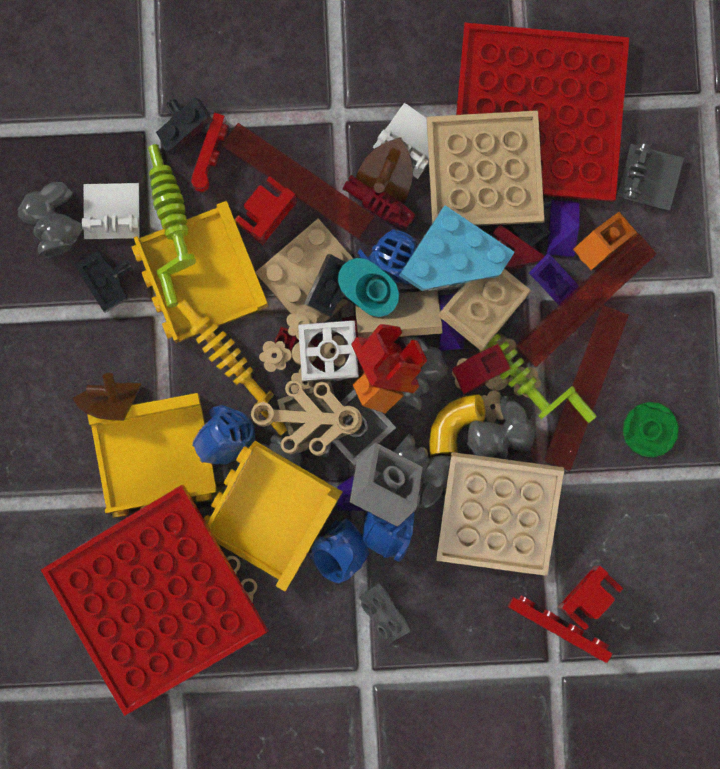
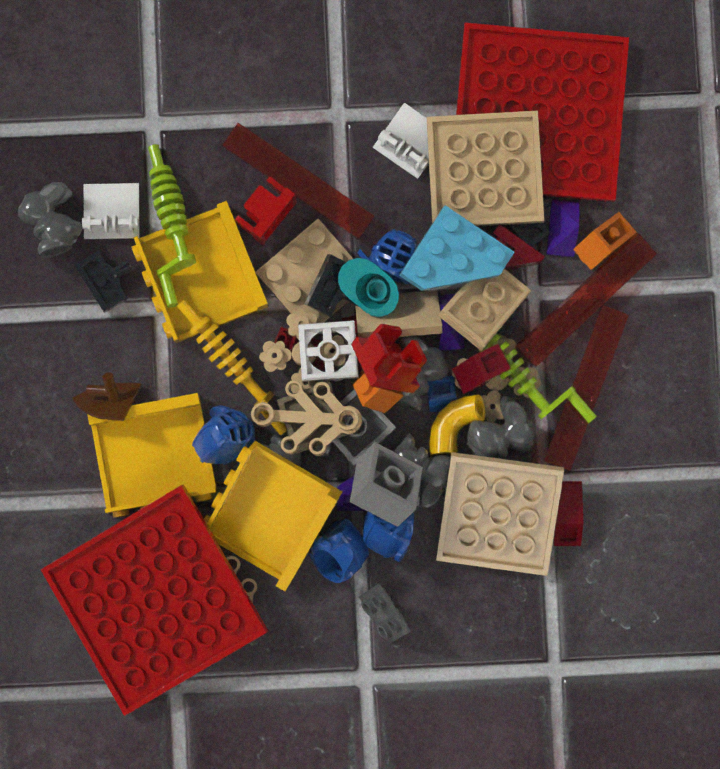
black plate [156,97,213,155] -> none
red plate [191,112,229,193] -> none
dark red hinge [342,175,415,230] -> none
reddish brown shield [356,137,413,203] -> none
red plate [507,595,613,663] -> none
dark purple slope [529,253,579,306] -> none
red panel [557,566,623,631] -> none
dark grey hinge [616,143,684,211] -> none
green tile [622,402,679,458] -> none
none -> blue slope [427,376,457,412]
none -> dark red slope [553,481,584,546]

